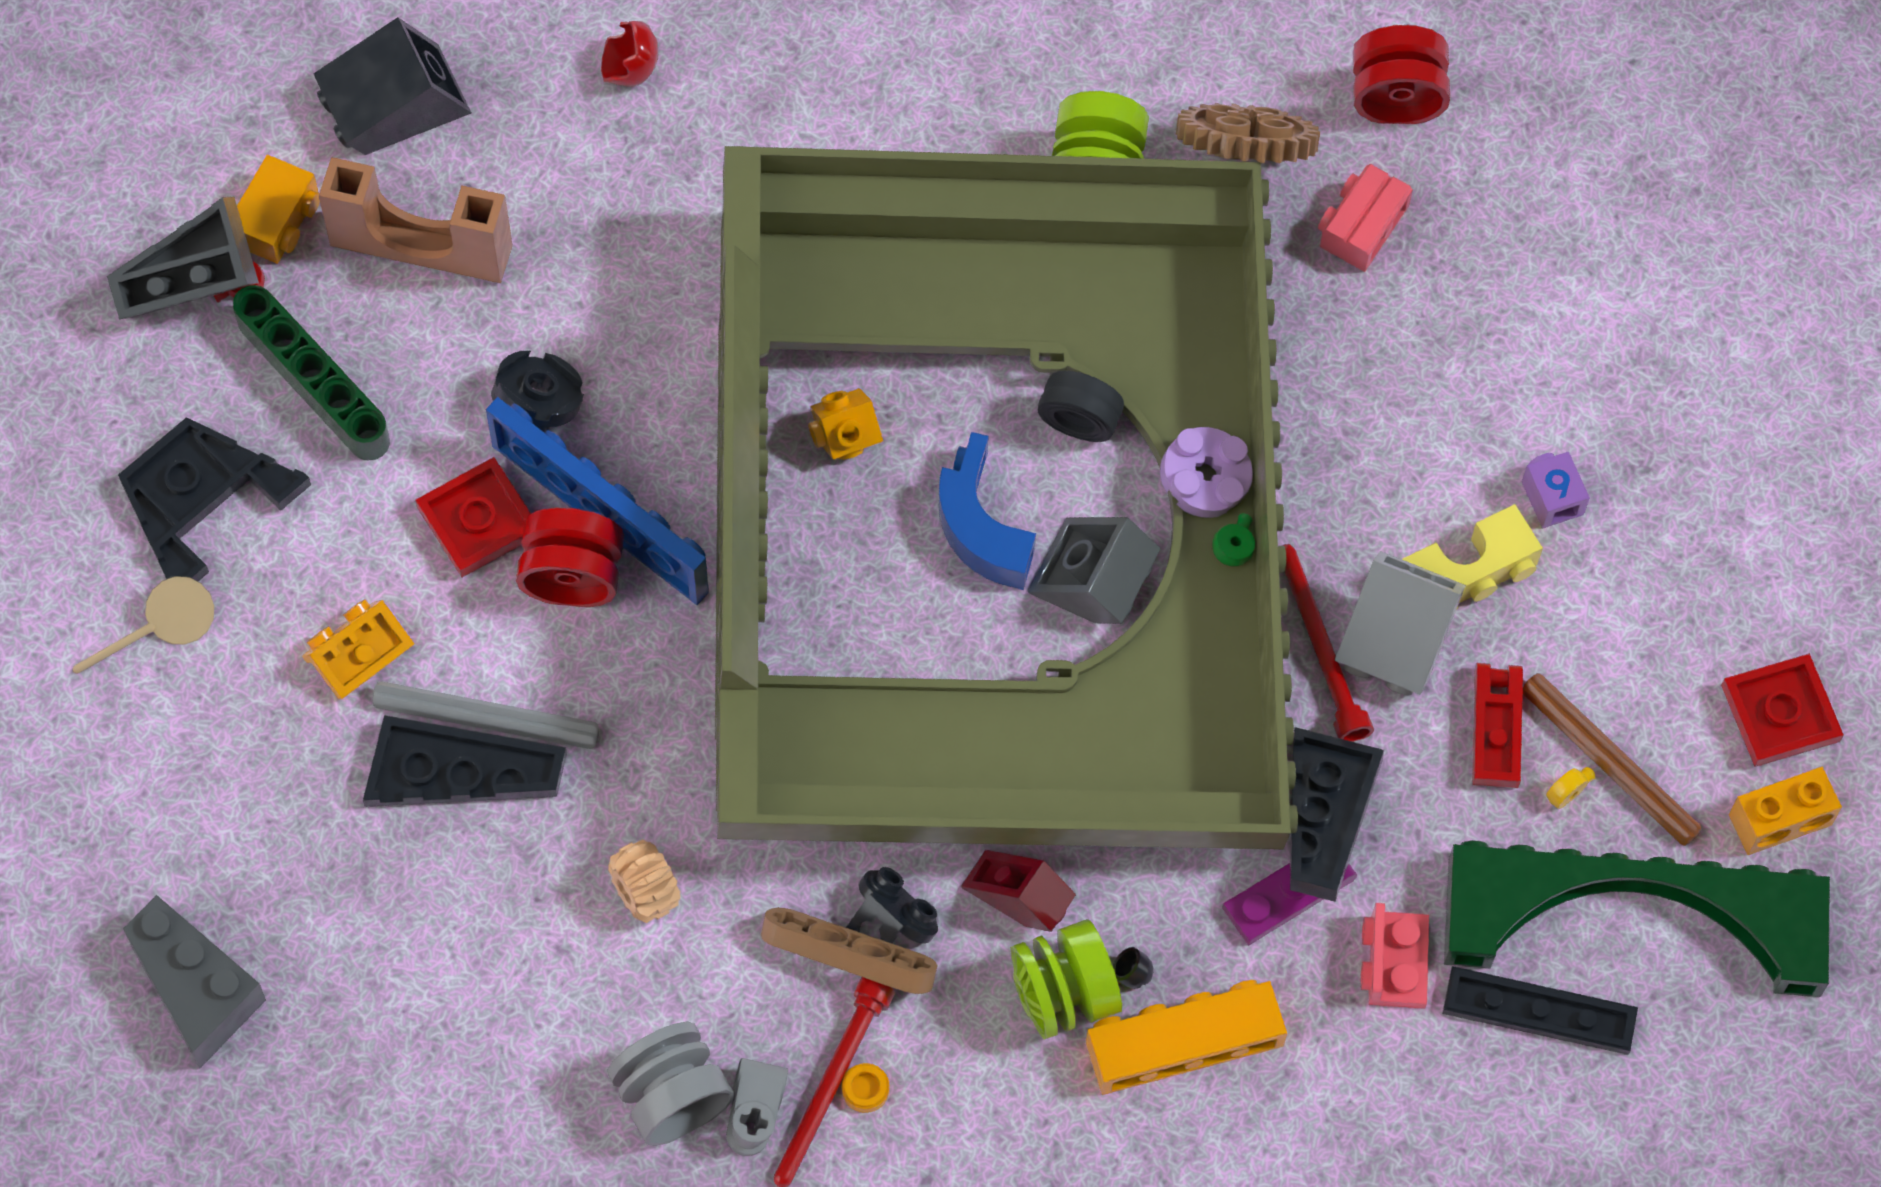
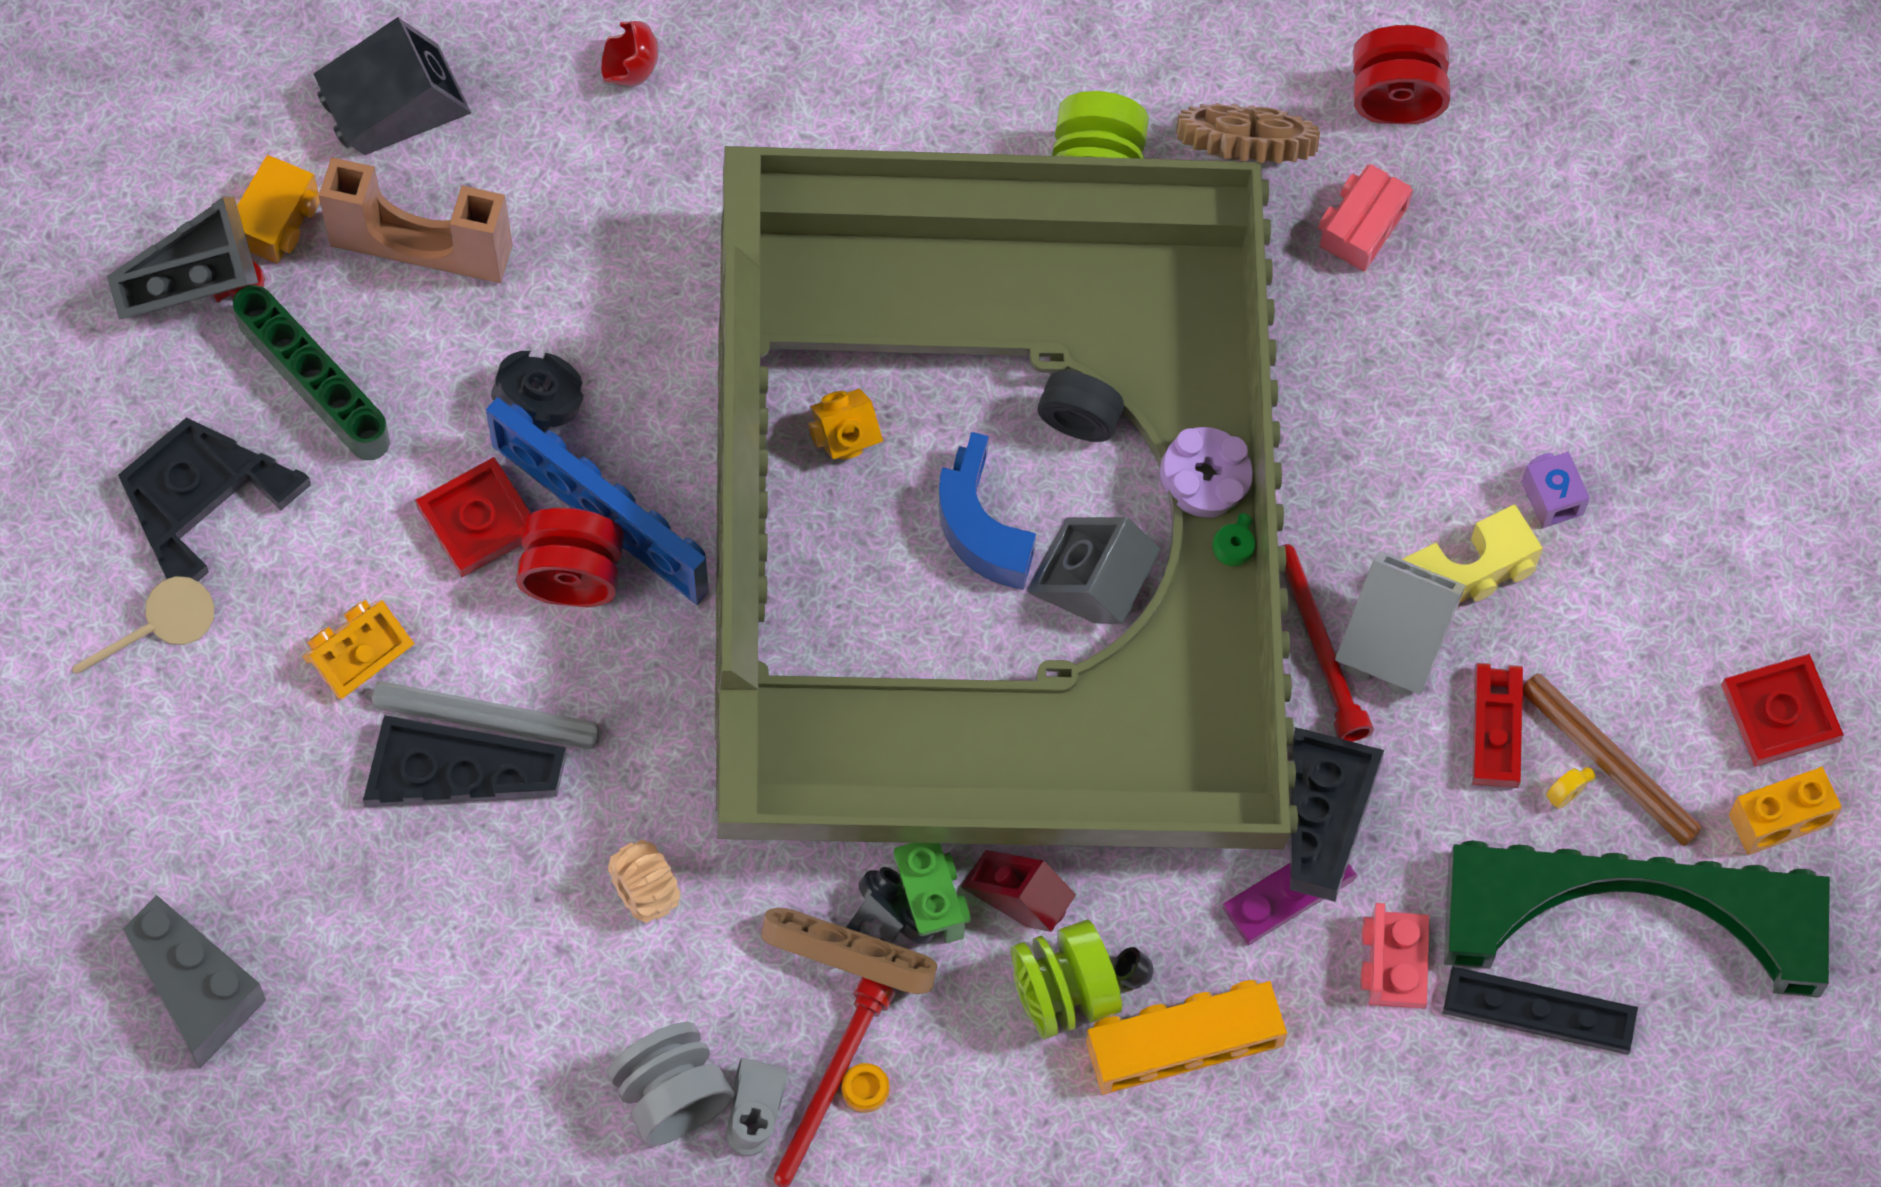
none -> bright green bracket [894,843,971,944]

